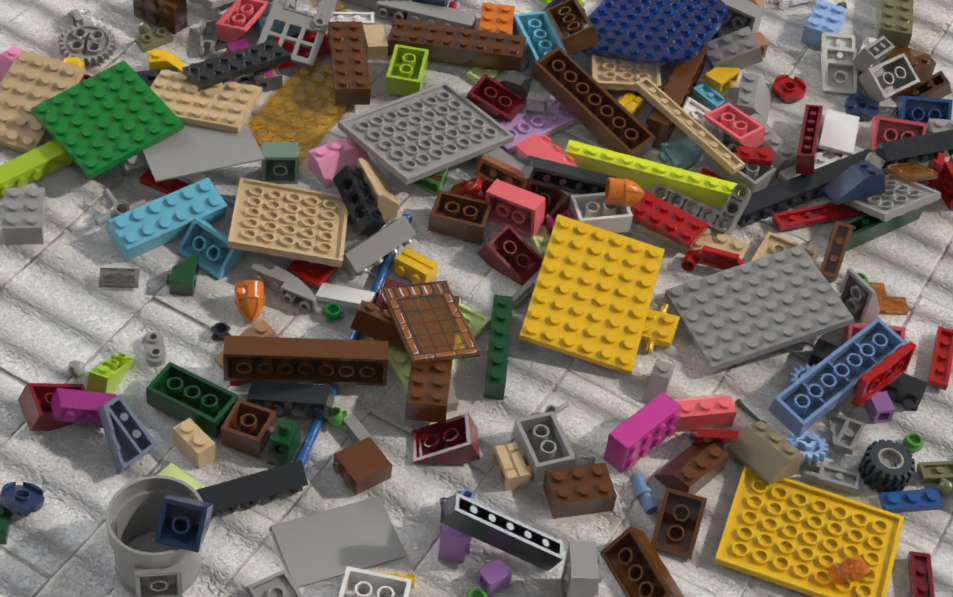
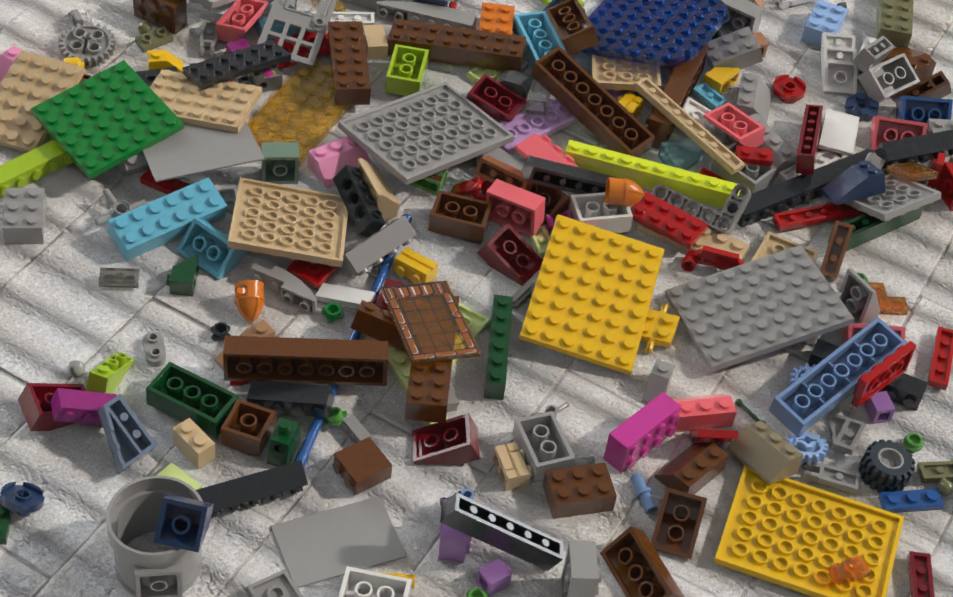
none -> light grey tile [217,188,236,215]

